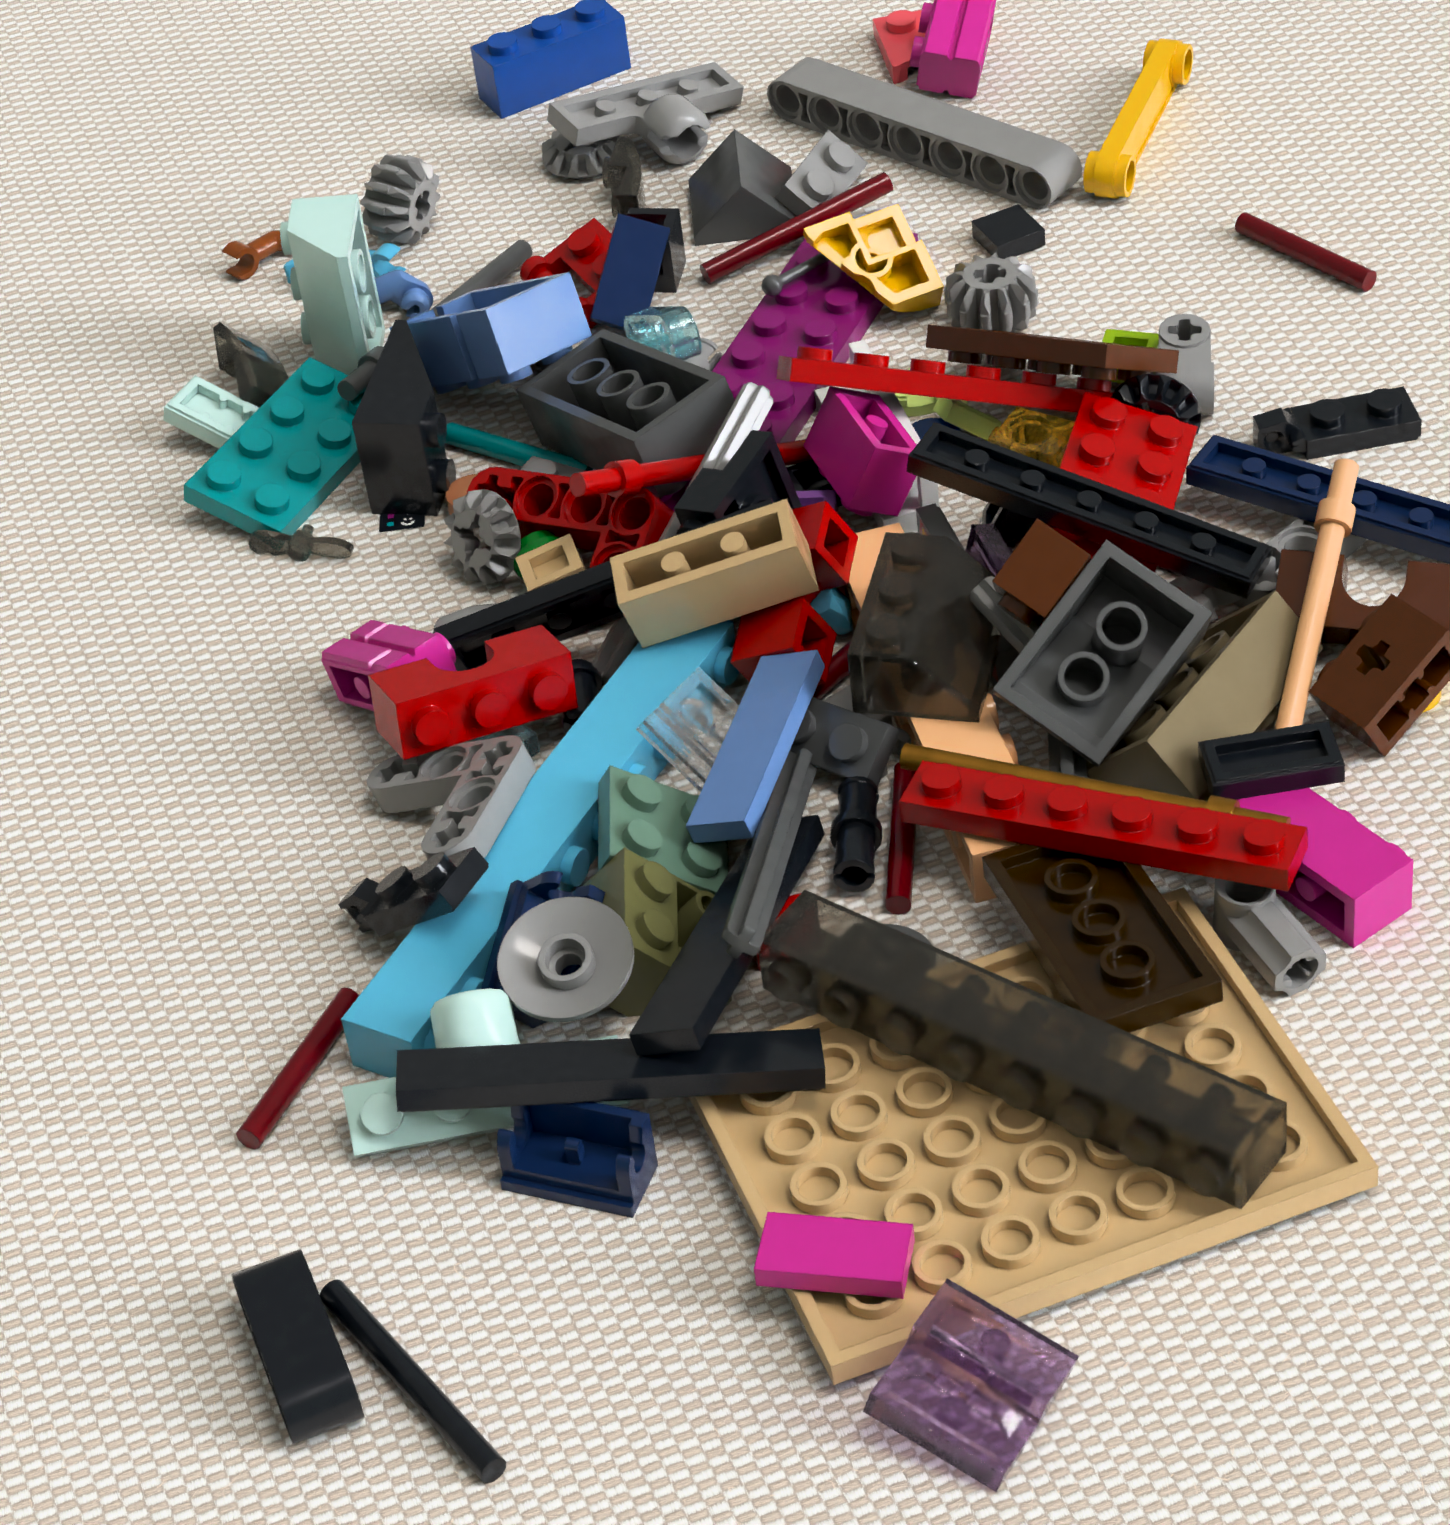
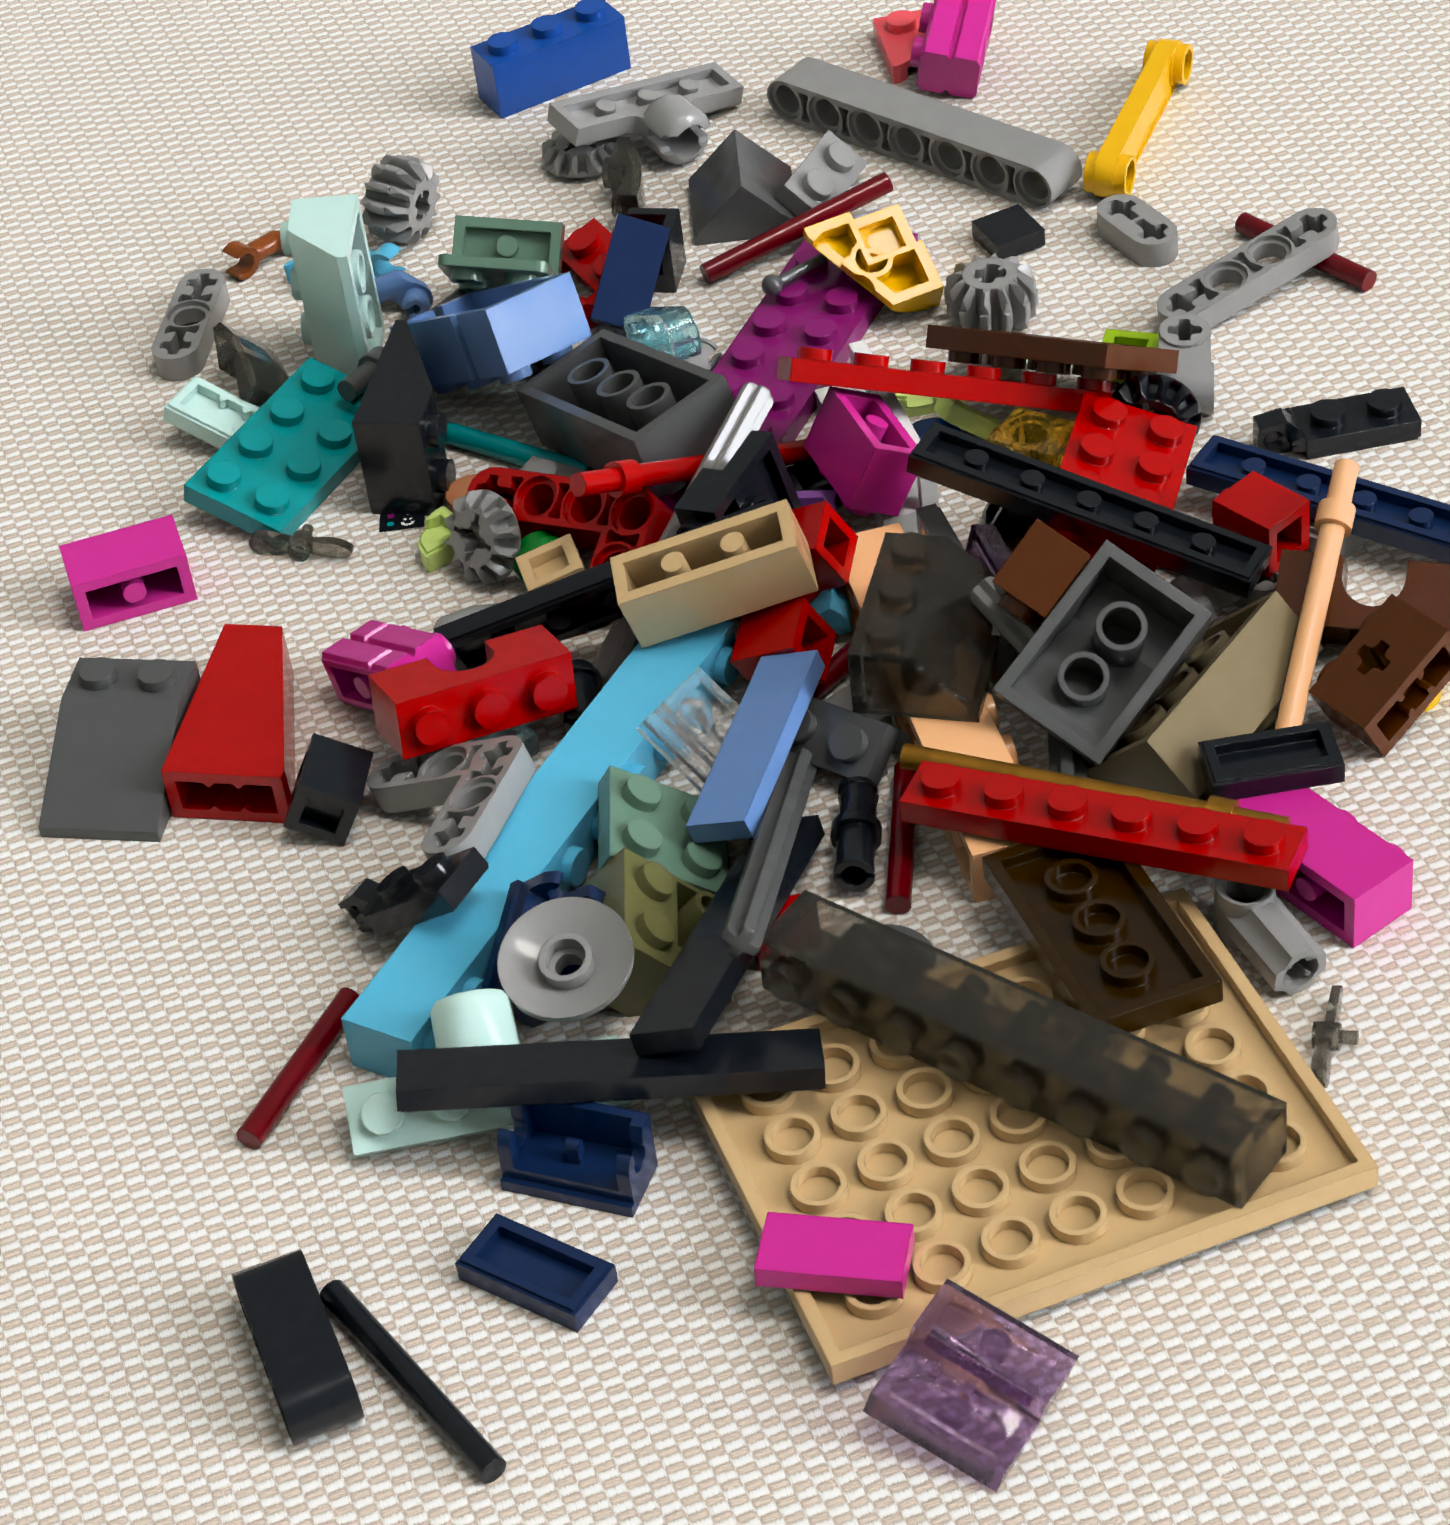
none -> dark grey slope [38,657,201,842]
none -> dark pink brick [59,514,198,632]
none -> light grey beam [151,269,230,381]
none -> red slope [160,624,295,823]
none -> black brick [283,733,374,846]
none -> yellowish green tile [418,506,476,573]
none -> sand green bracket [438,215,565,293]
none -> dark blue tile [455,1213,618,1332]
none -> light grey beam [1097,194,1178,268]
none -> light grey beam [1156,208,1339,329]
none -> red brick [1212,471,1310,578]
none -> clear smoke piece [1311,985,1359,1089]

